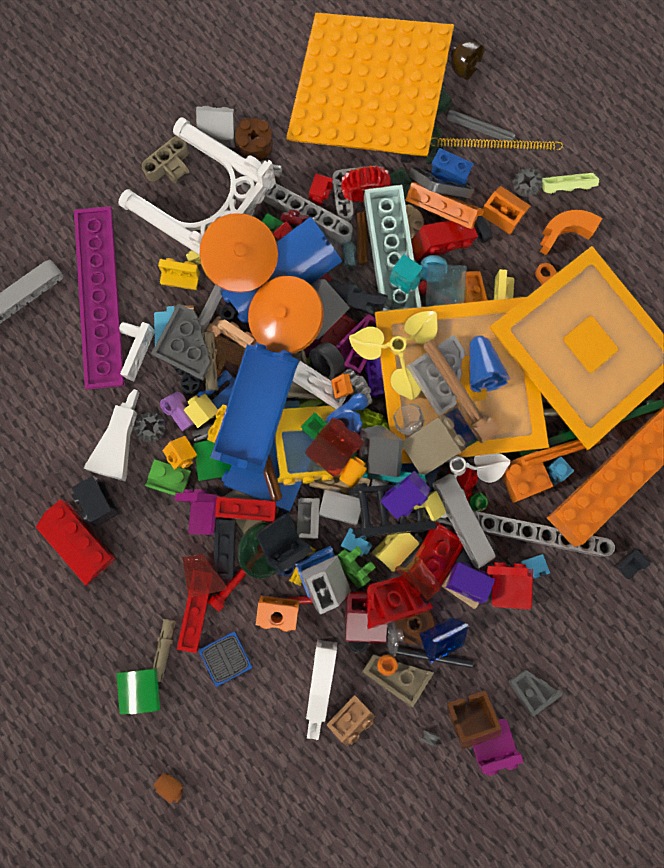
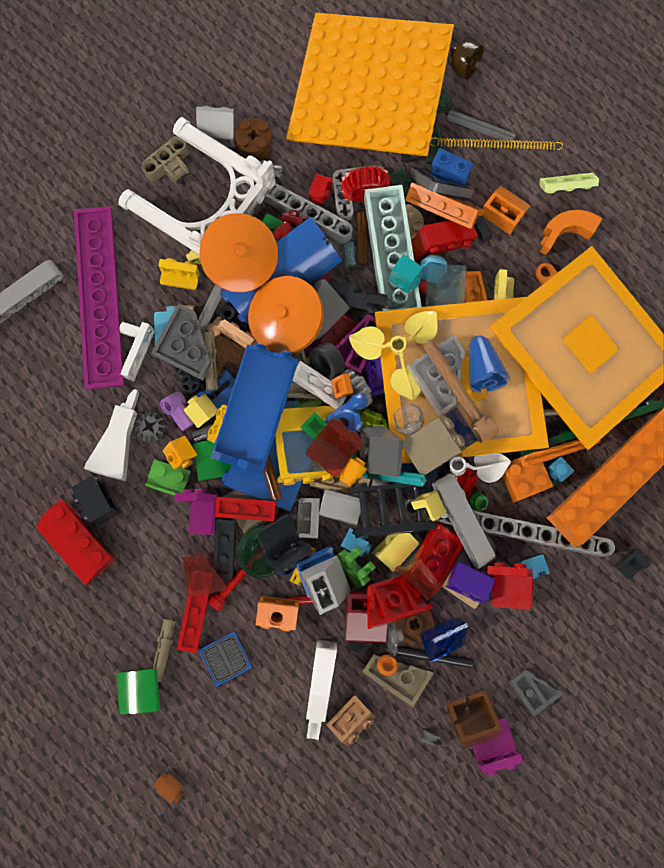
dark purple brick [381,471,430,519] -> none
dark grey gear [513,167,543,197] -> none

